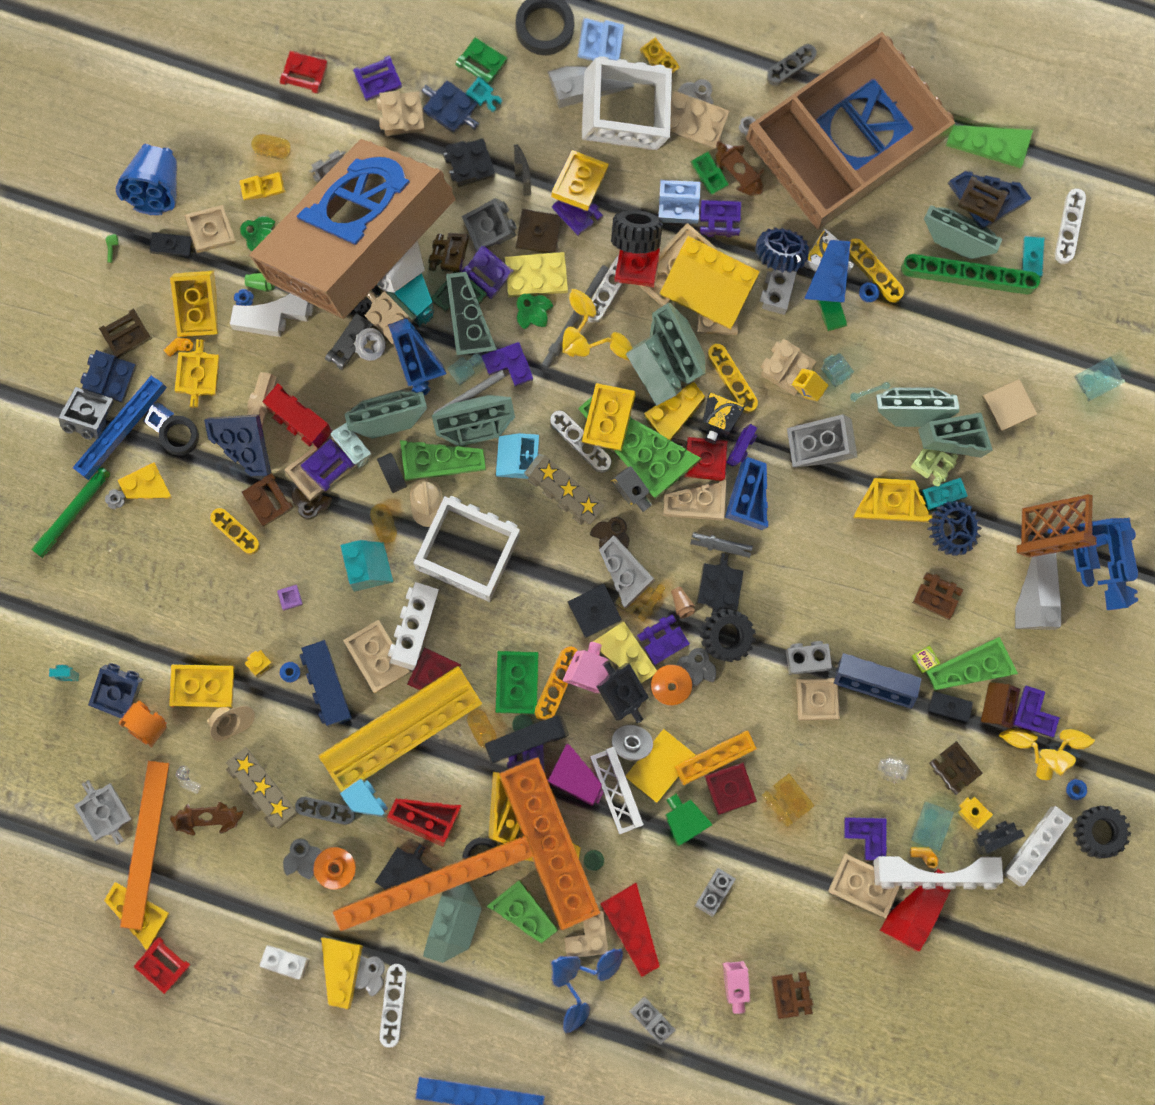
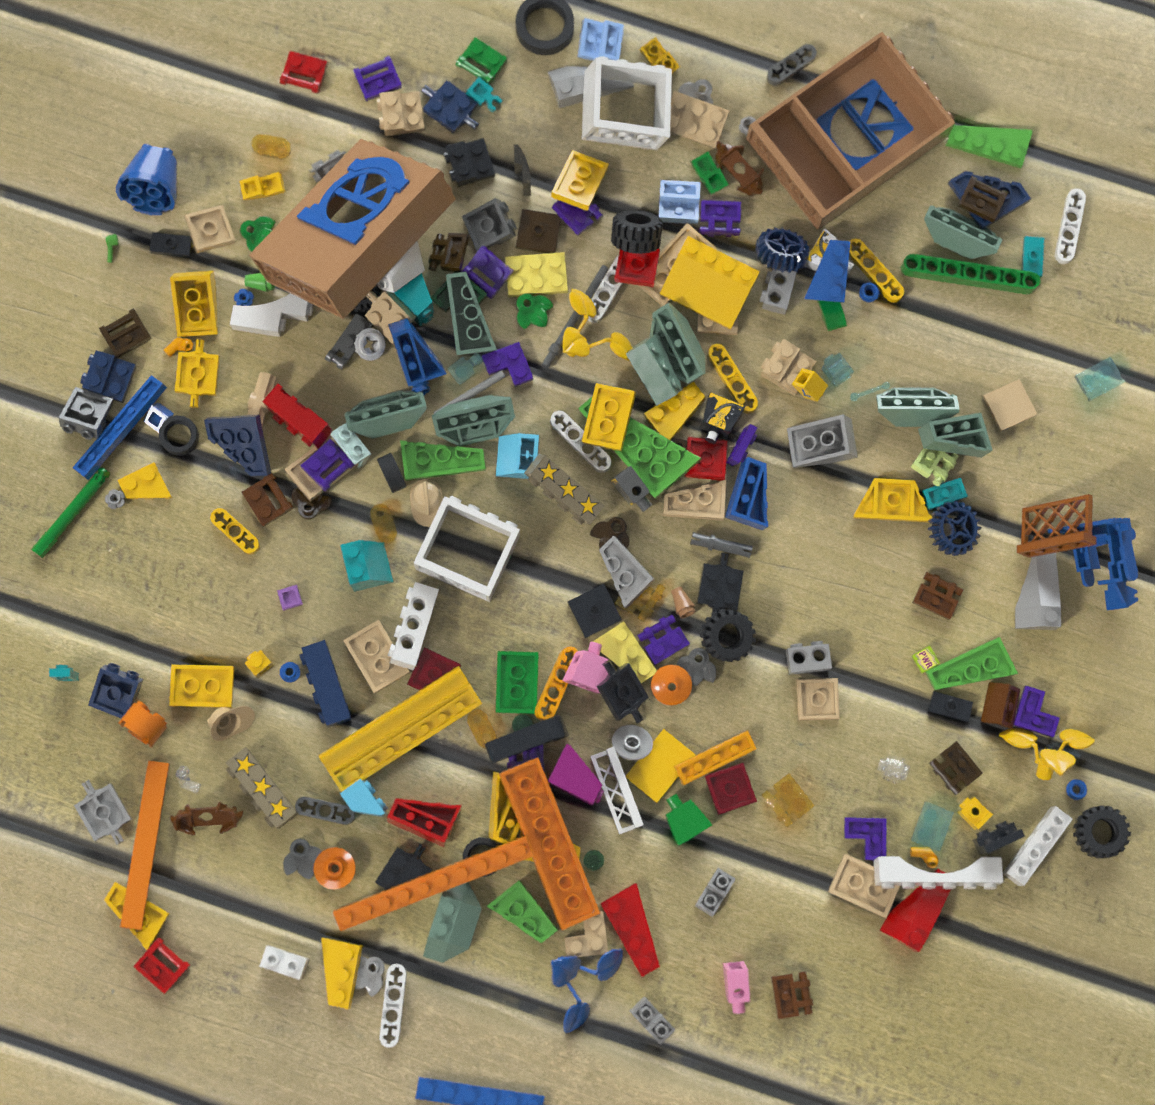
dark blue brick [833,653,922,709] -> none

